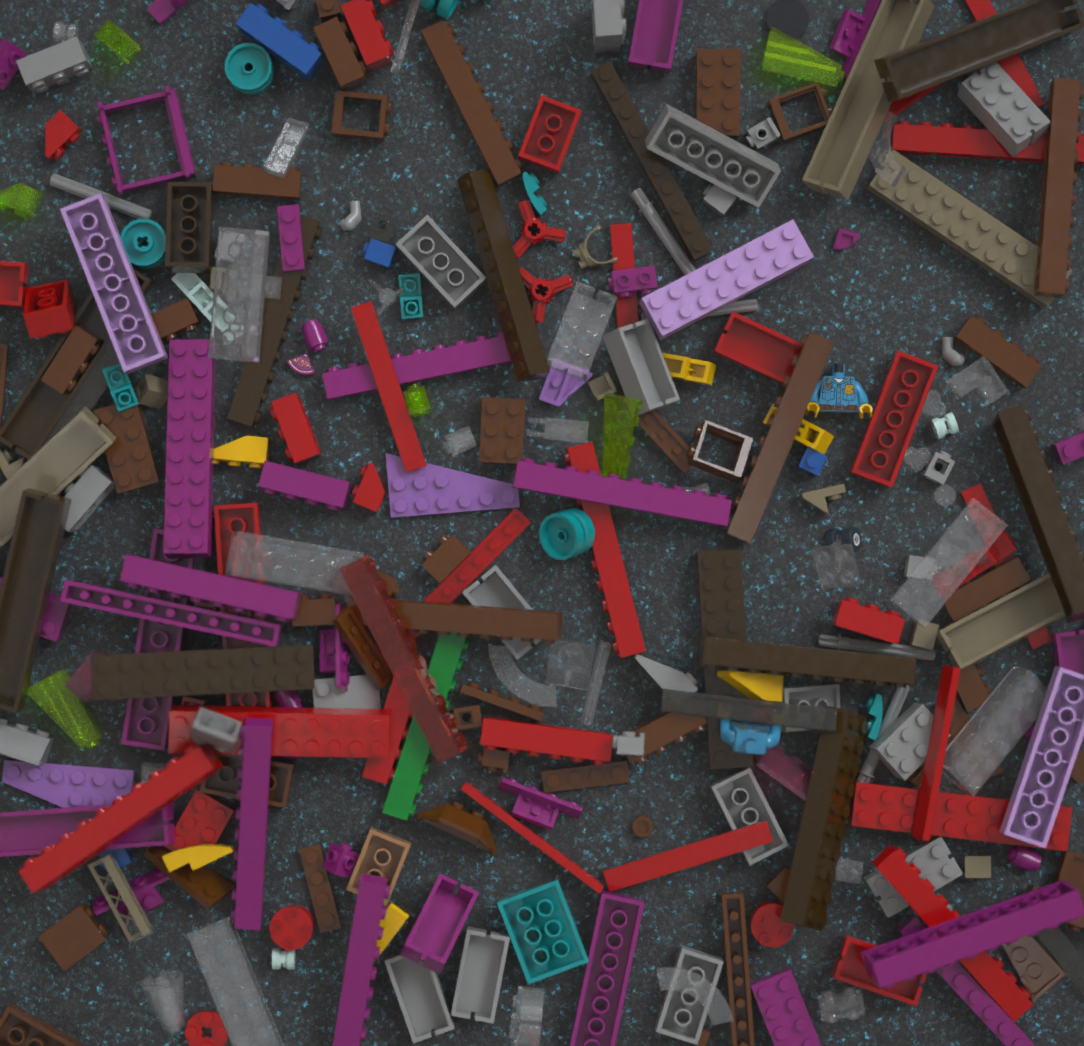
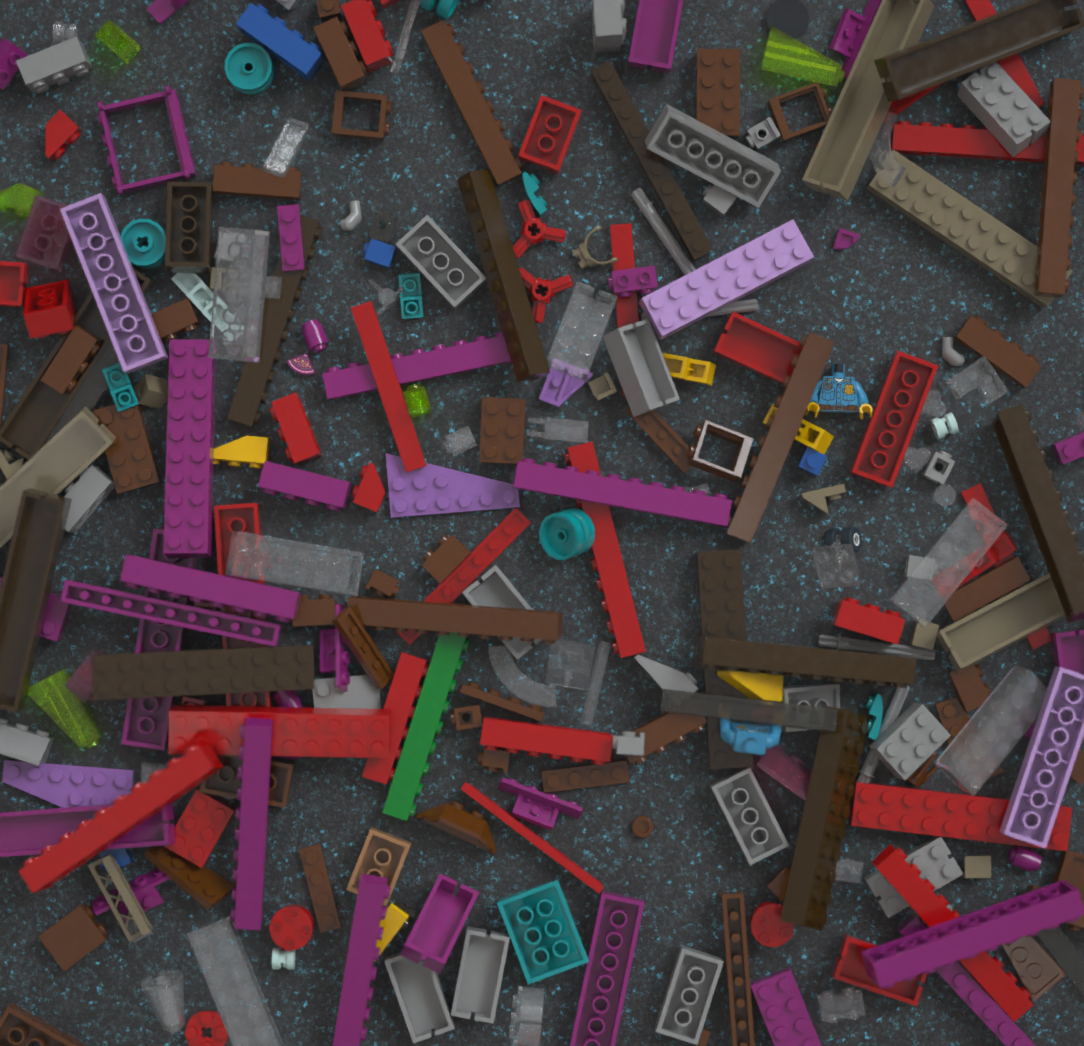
light grey axle [50,174,152,219] -> none
yellow slope [162,844,234,872] -> none
light grey slope [189,707,242,752] -> none
magenta brick [322,842,360,878] -> none
clear red brick [339,554,467,764] -> none
clear neon green wing [603,393,643,480] -> none
red tile [603,820,774,892] -> none
clear tile [656,967,734,1025] -> none
red tile [912,665,961,841] -> none
none -> clear pink slope [16,195,72,272]

